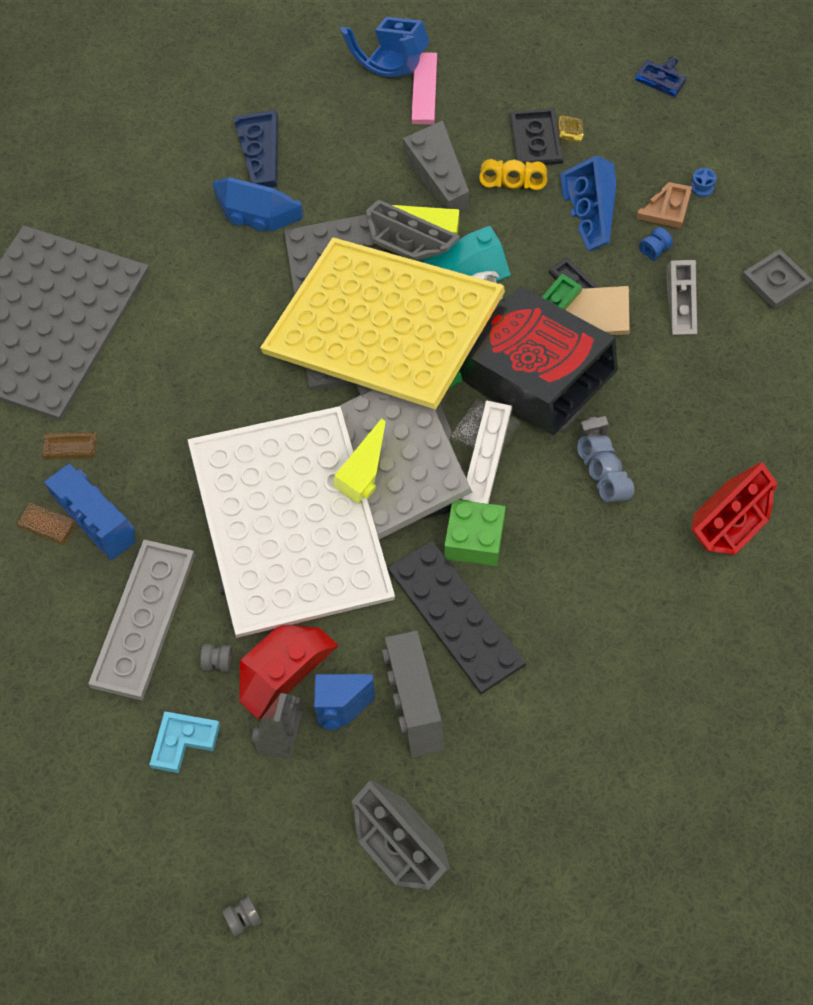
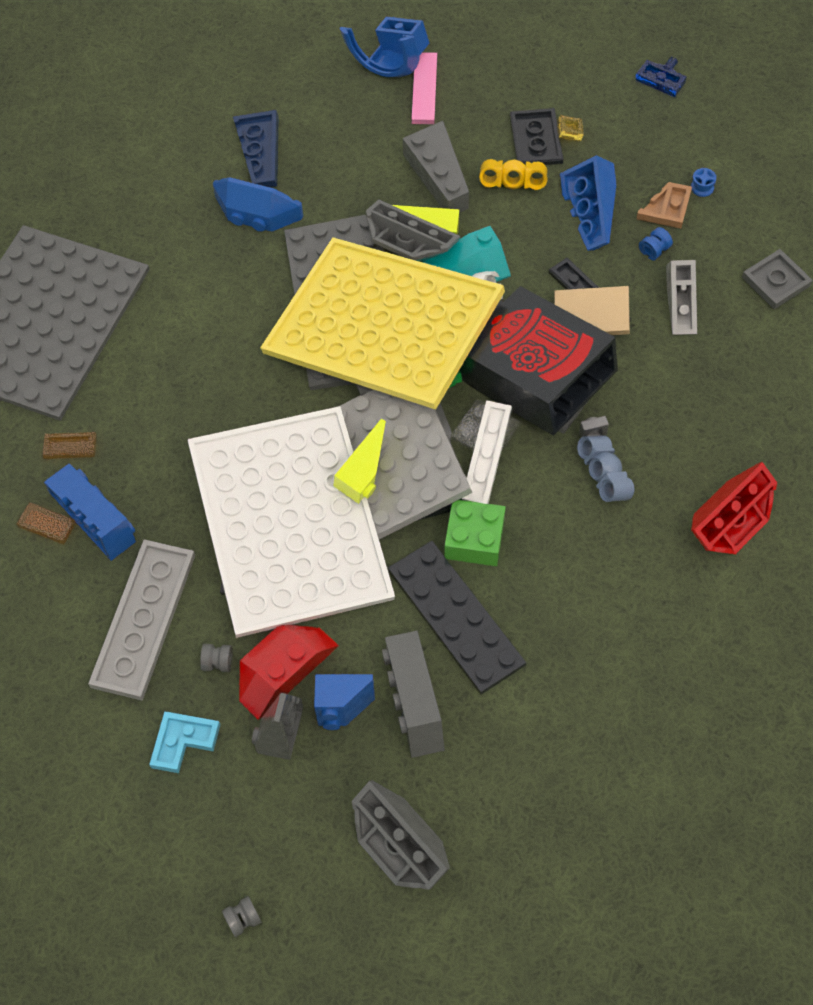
green plate [542,273,582,310] -> none

